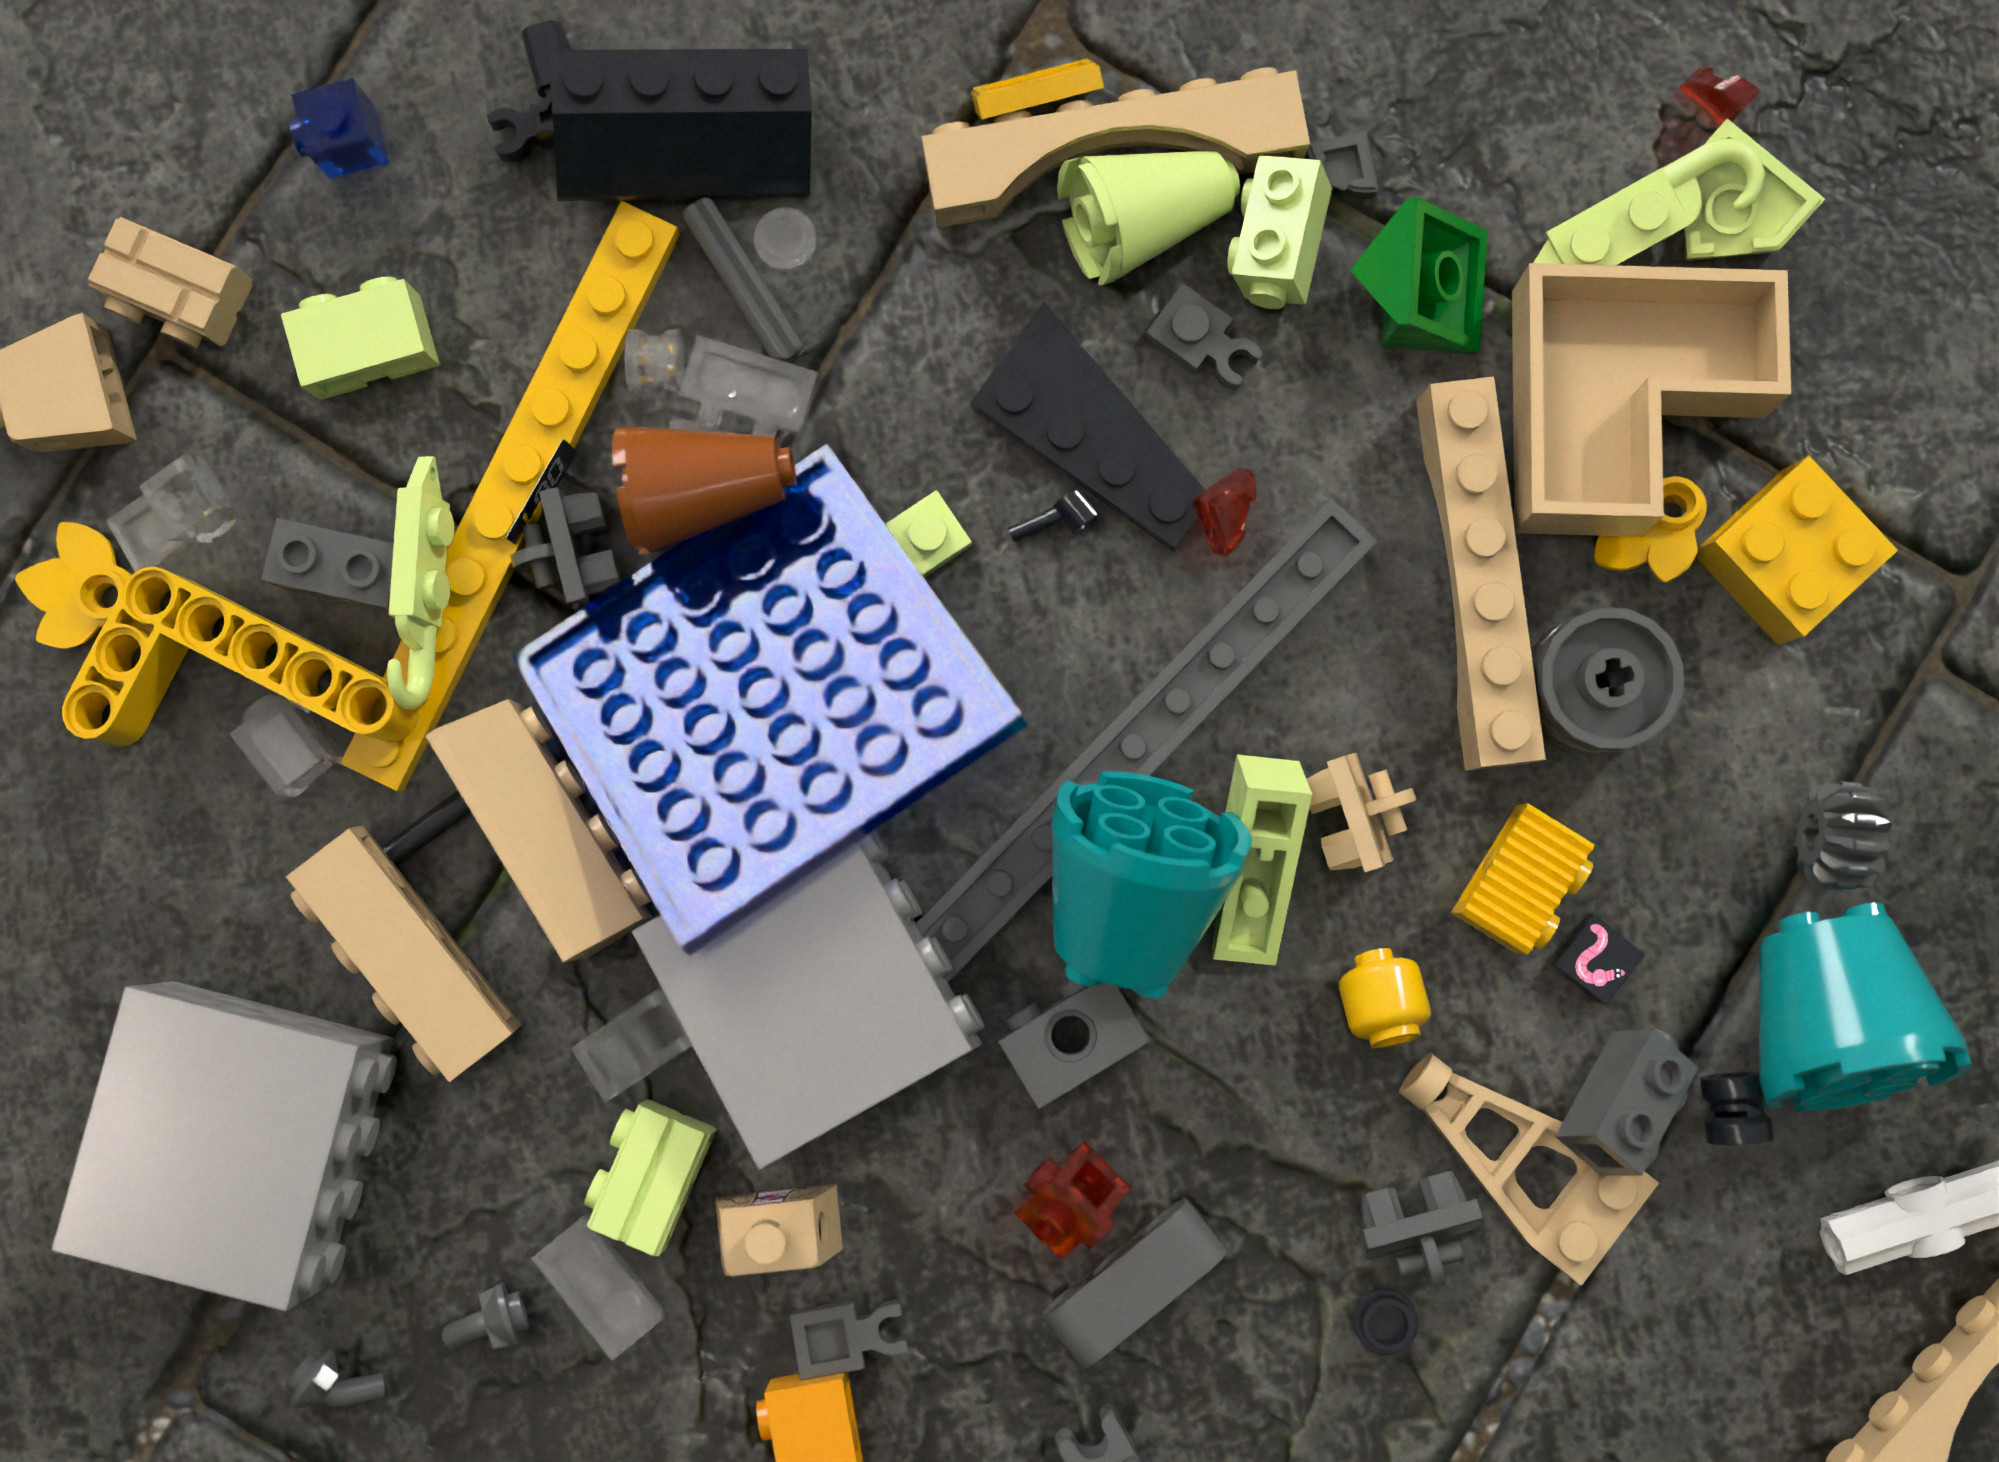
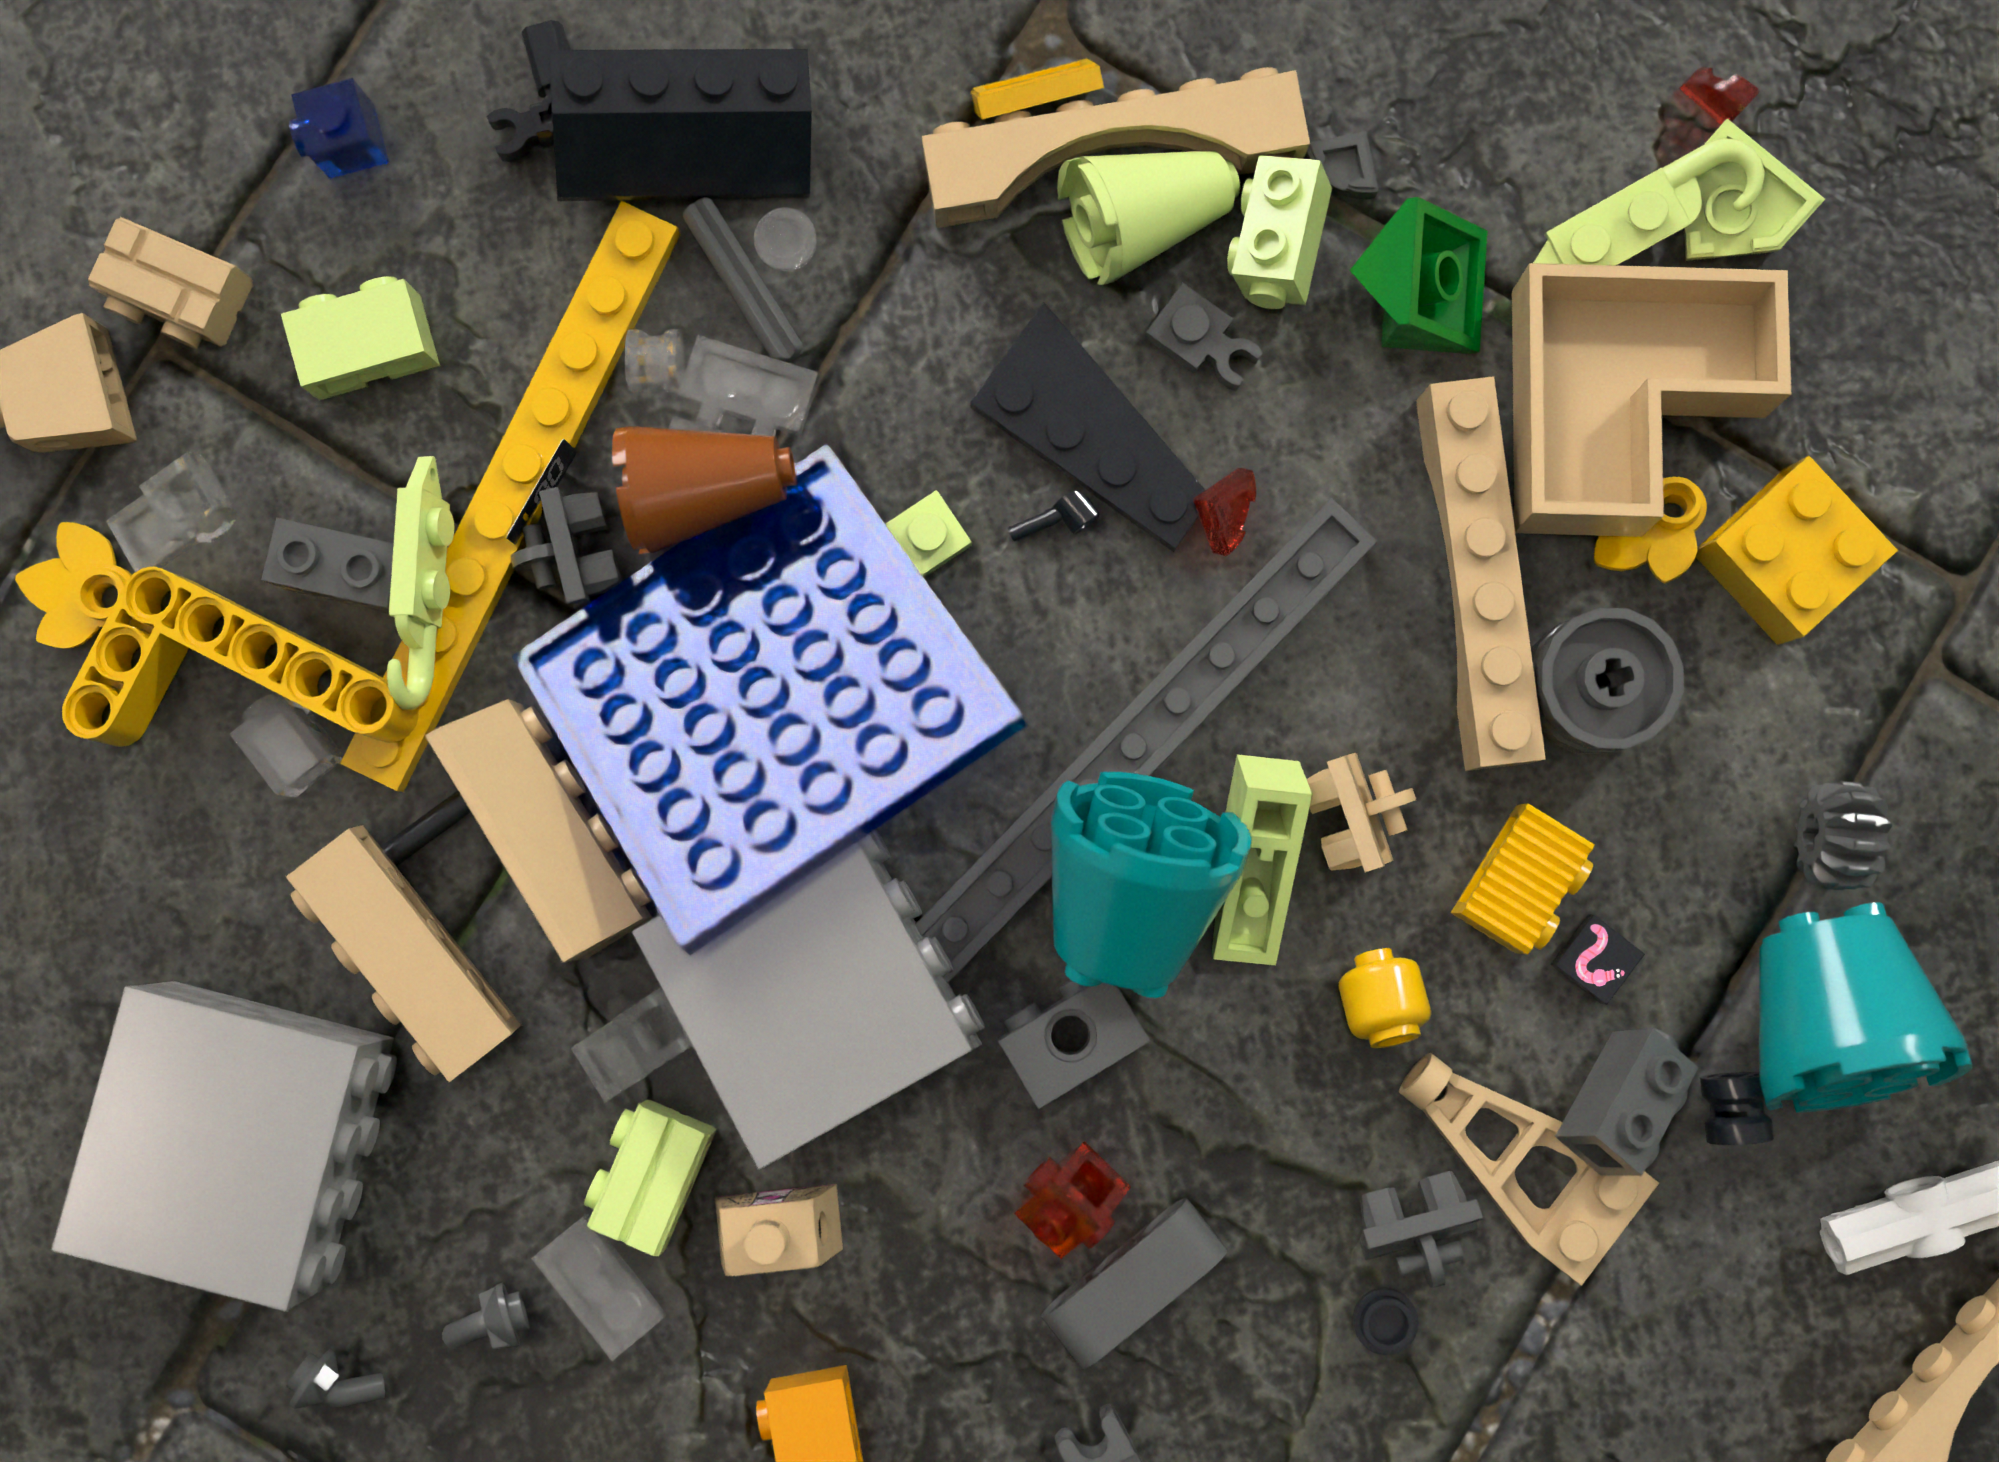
dark grey plate [789,1299,909,1381] -> none

